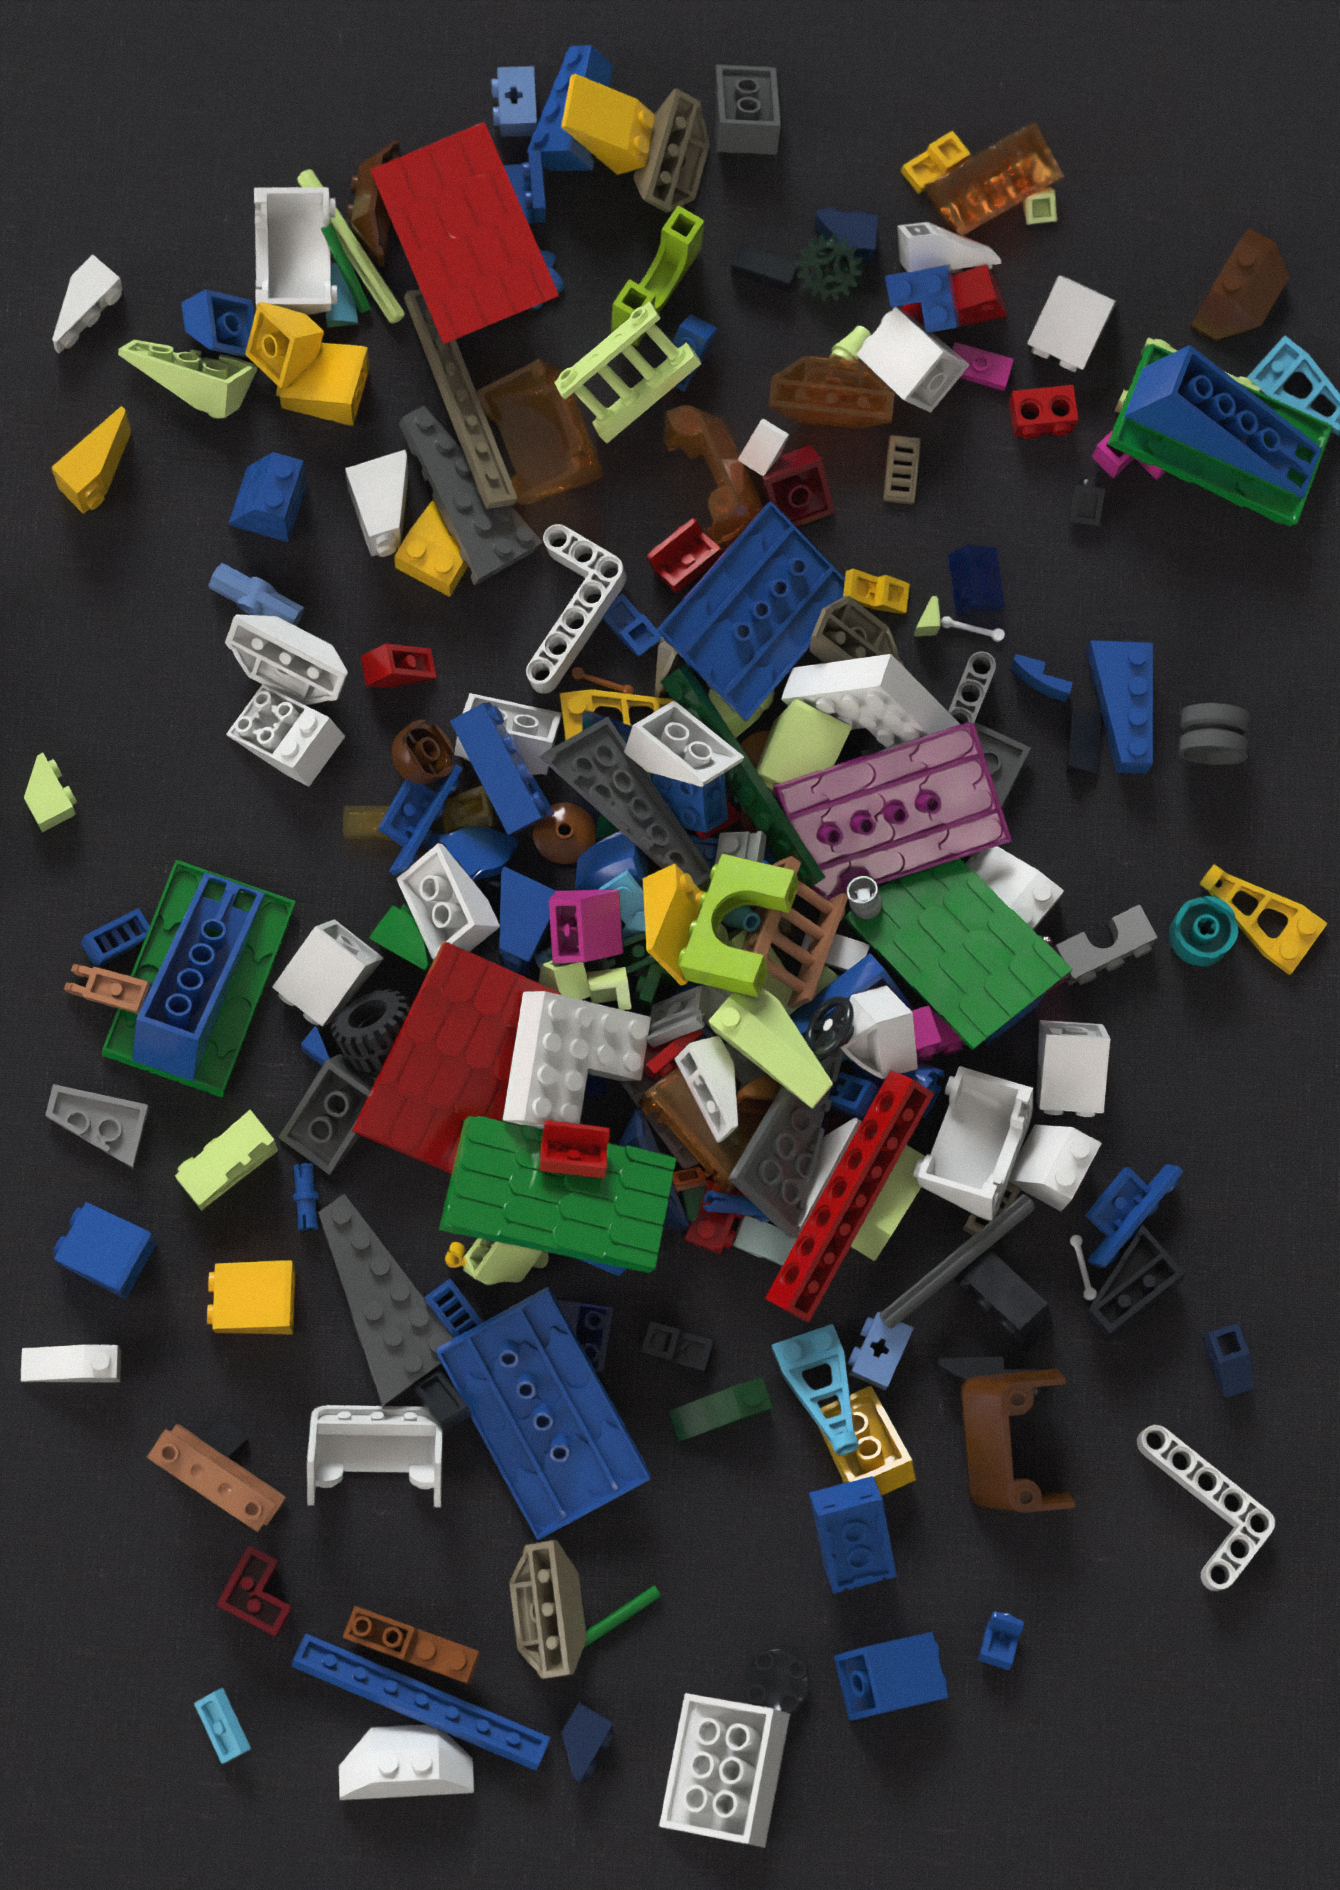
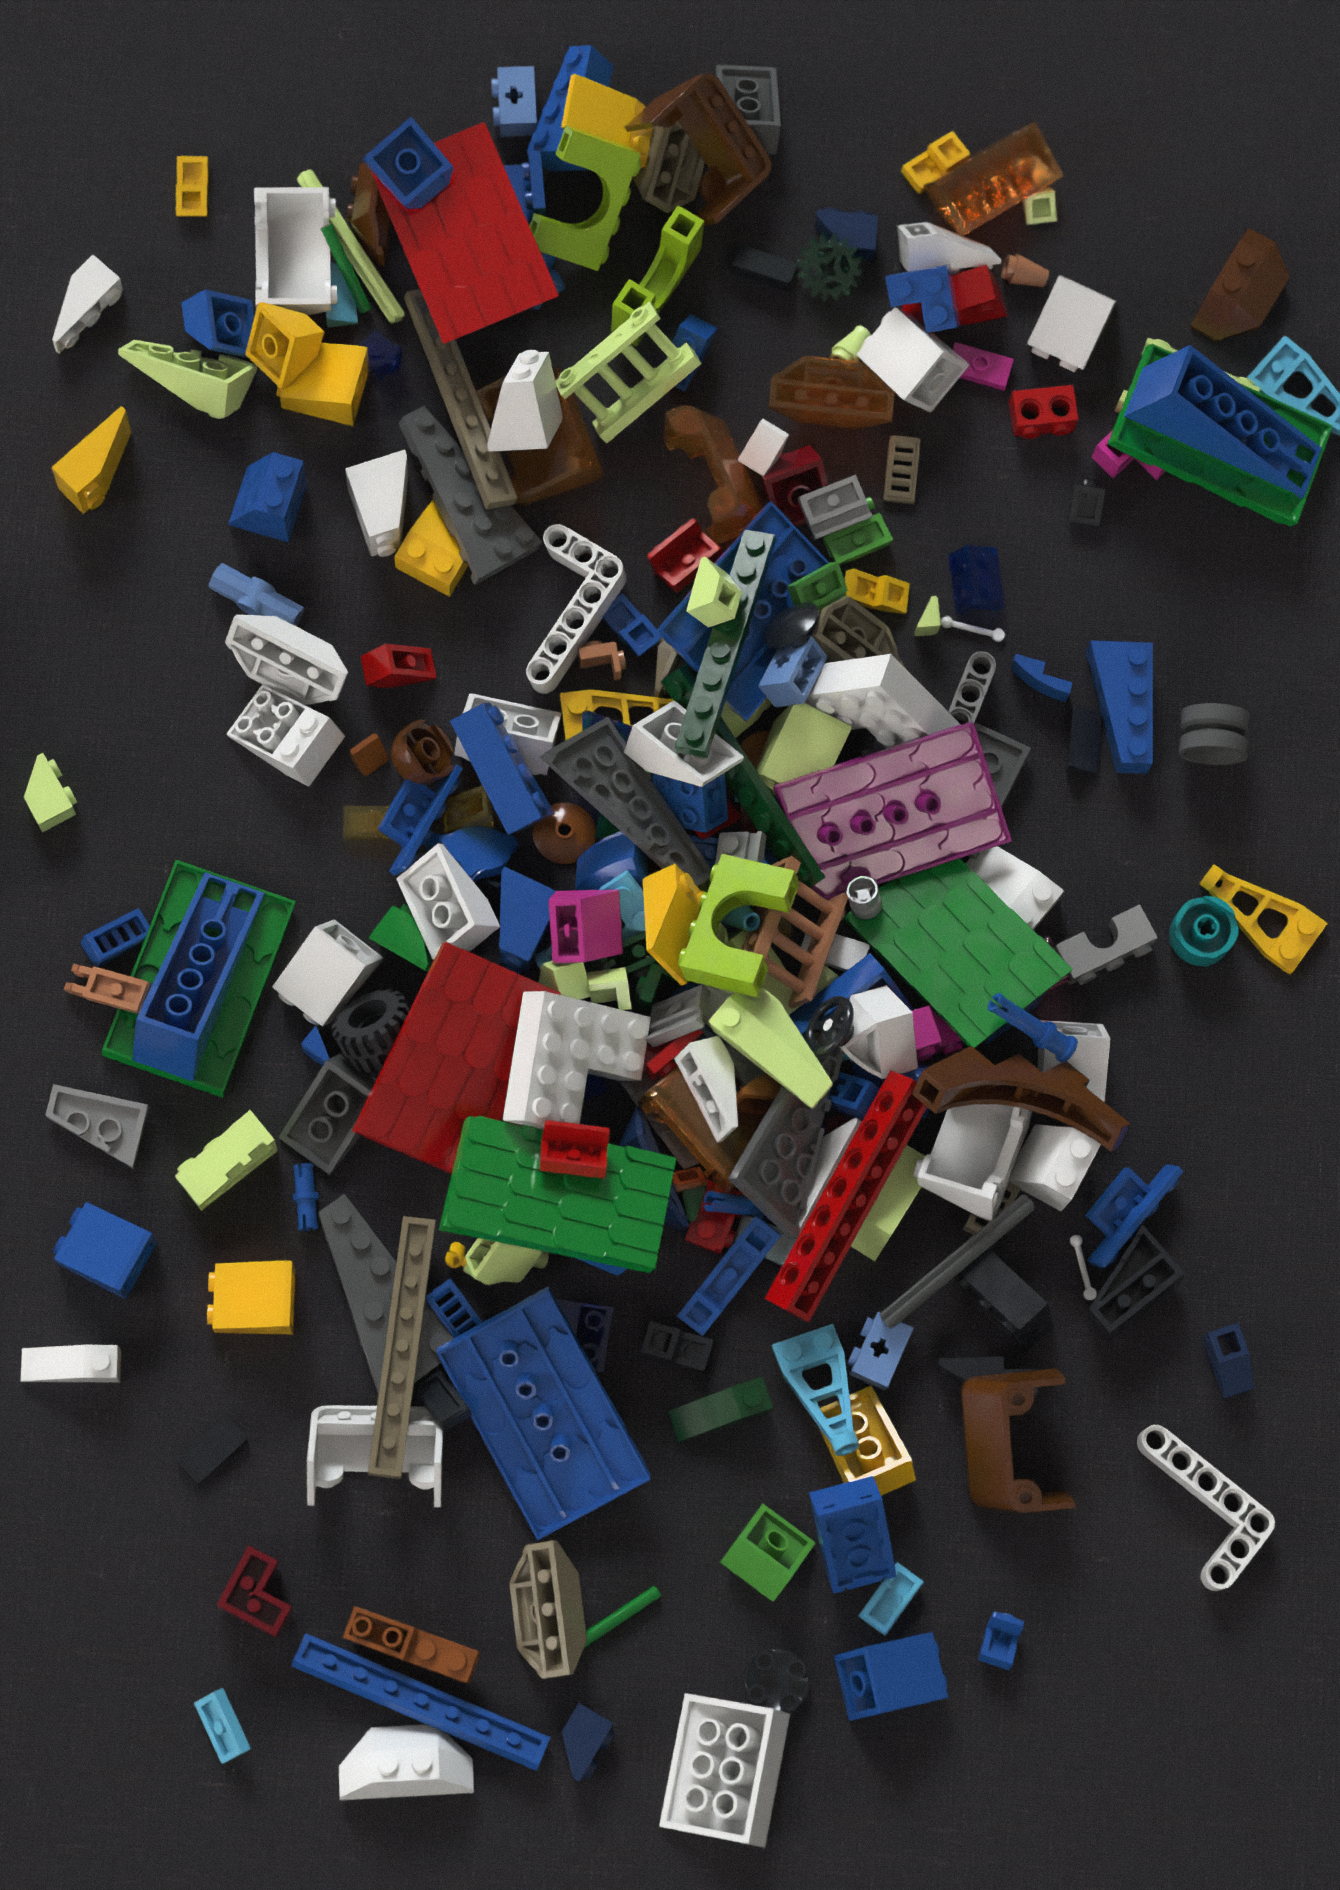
nougat fence [147,1424,287,1532] -> none
dark orange hinge [571,667,634,694] -> none
none -> yellow slope [176,156,209,217]
none -> dark orange slope [350,733,389,776]
none -> clear blue bracket [359,329,403,379]
none -> blue slope [362,117,454,209]
none -> dark tan plate [368,1216,436,1479]
none -> white slope [487,350,563,451]
none -> lime arch [530,125,641,271]
none -> nougat bracket [578,641,626,680]
none -> reddish brown windscreen [624,73,771,225]
none -> plate [675,530,776,758]
none -> blue slope [677,1215,782,1336]
none -> yellowish green slope [686,557,742,627]
none -> bright green slope [720,1504,816,1602]
none -> medium blue brick [758,635,828,707]
none -> black dish [763,602,821,650]
none -> bright green plate [787,562,848,625]
none -> light grey plate [797,475,873,540]
none -> bright green plate [823,497,893,566]
none -> medium azure plate [858,1562,924,1636]
none -> reddish brown arch [912,1046,1130,1151]
none -> blue pin [988,993,1078,1063]
none -> nougat cone [1001,254,1049,287]

